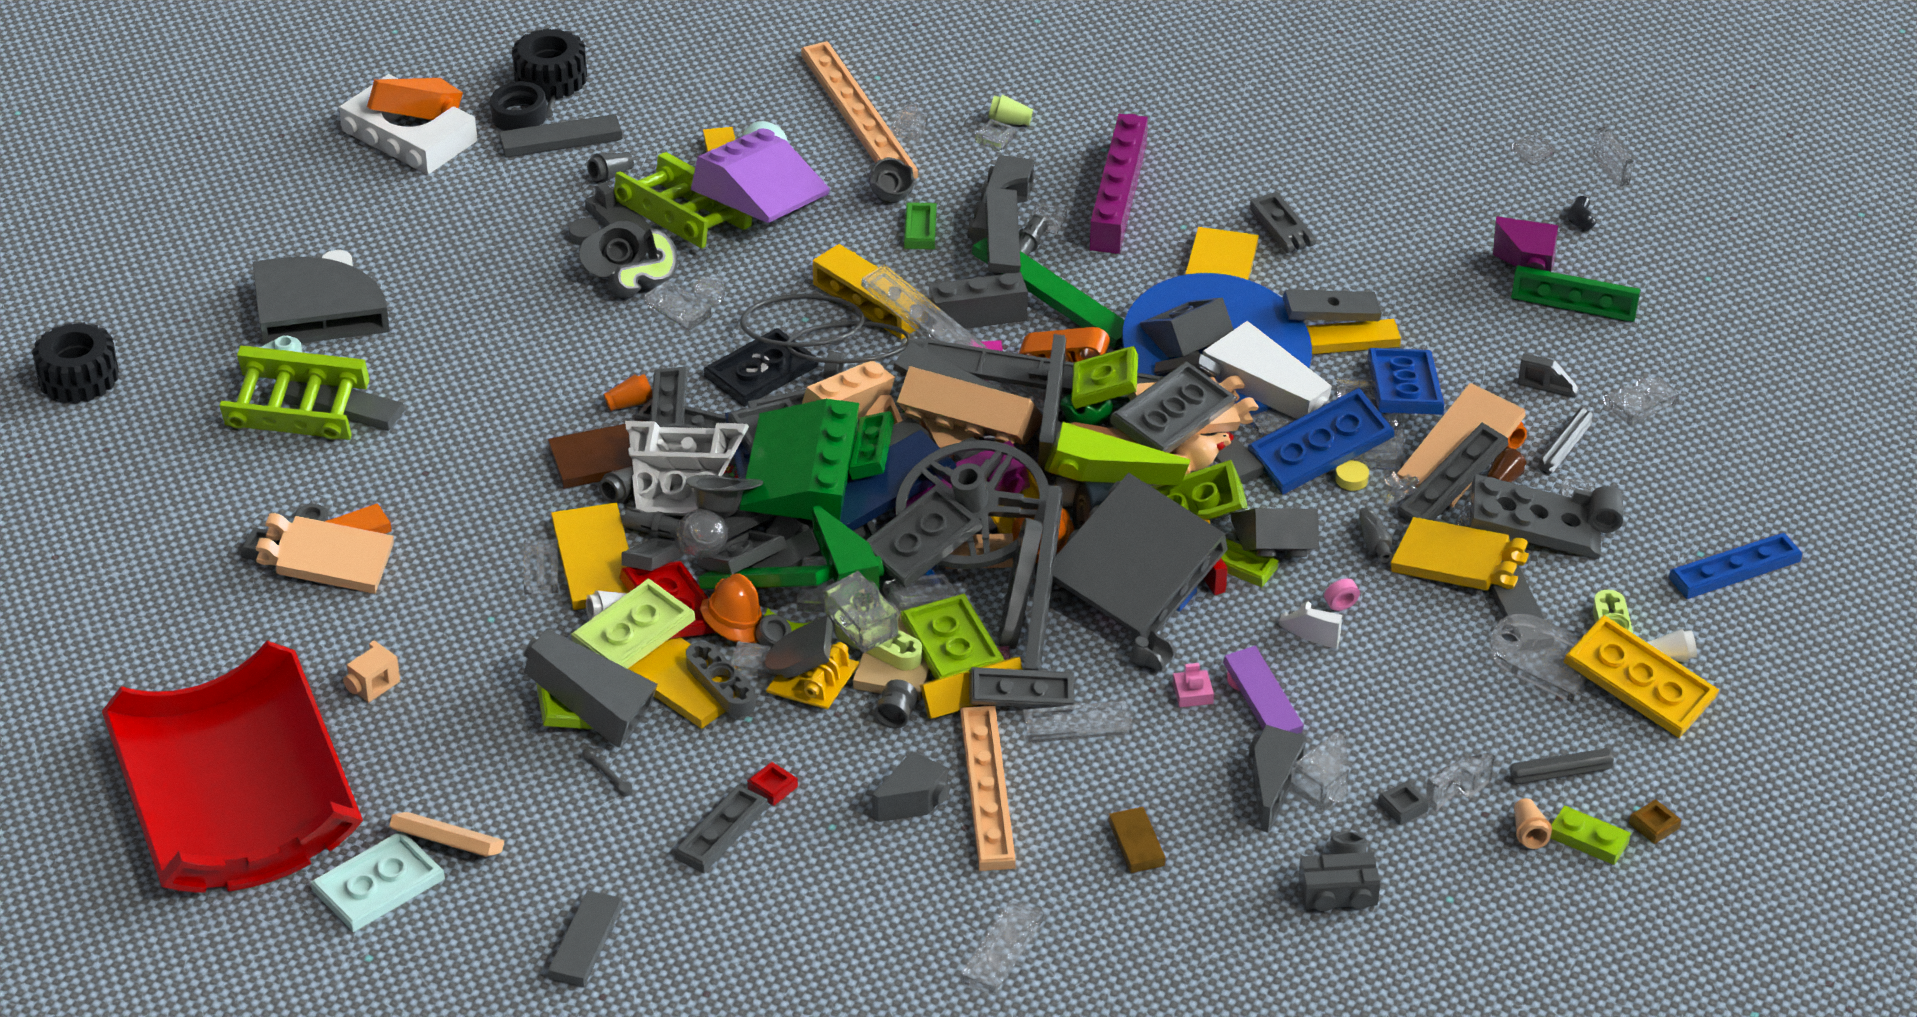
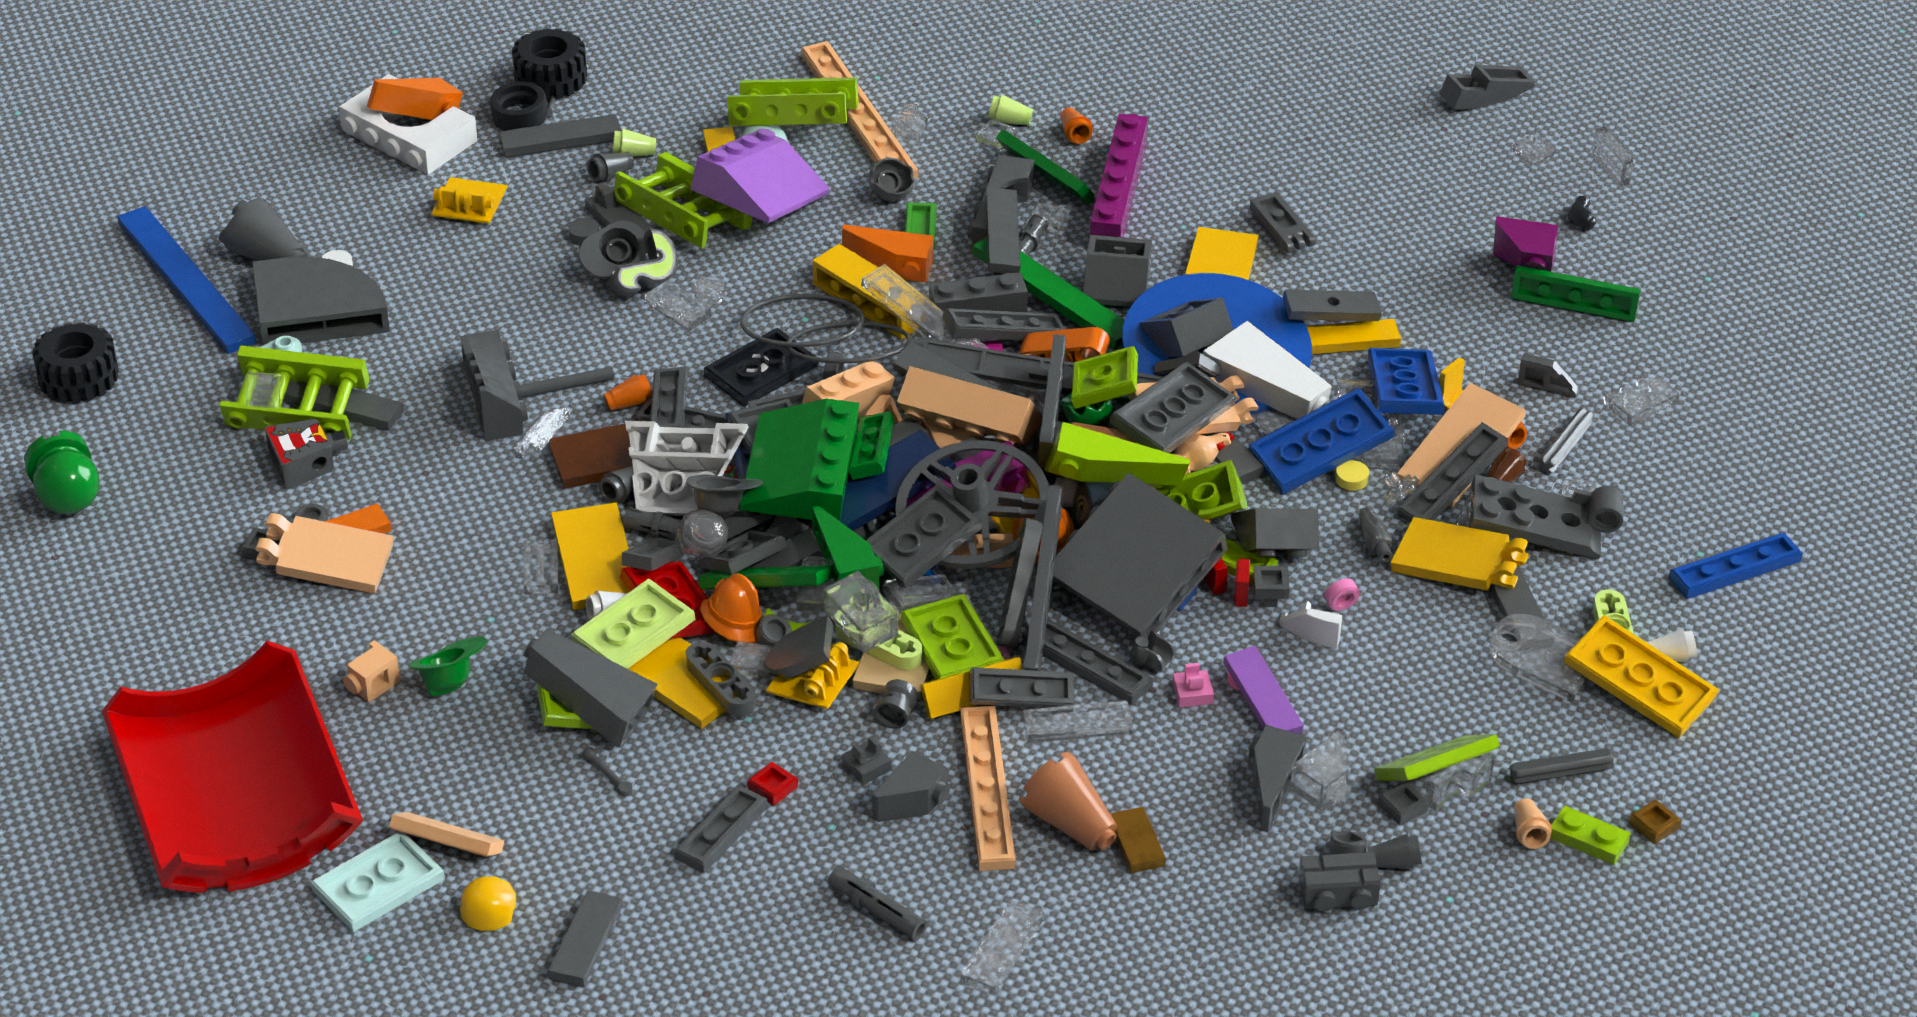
none -> green tile [24,430,100,514]
none -> blue tile [117,206,256,354]
none -> dark grey cone [219,198,308,261]
none -> clear tile [246,372,281,408]
none -> dark grey torso [264,419,348,490]
none -> green piece [409,636,487,696]
none -> yellow hinge [431,177,508,224]
none -> dark grey wedge [460,330,528,441]
none -> yellow hair [460,876,516,931]
none -> clear tile [510,405,571,459]
none -> dark grey bar [520,367,614,397]
none -> yellowish green cone [612,128,656,157]
none -> lime fence [727,77,859,126]
none -> dark grey pin [828,865,928,941]
none -> orange slope [842,224,934,282]
none -> dark grey tile [842,736,892,785]
none -> dark grey tile [942,308,1065,340]
none -> green tile [995,130,1095,206]
none -> nougat cone [1019,752,1117,851]
none -> dark grey tile [1022,619,1153,705]
none -> orange cone [1060,107,1093,144]
none -> dark grey slope [1083,235,1152,308]
none -> red tile [1234,559,1250,607]
none -> dark grey tile [1253,565,1290,607]
none -> dark grey cone [1367,833,1422,869]
none -> lime tile [1374,734,1500,781]
none -> yellow bracket [1438,357,1465,411]
none -> dark grey slope [1439,65,1536,110]

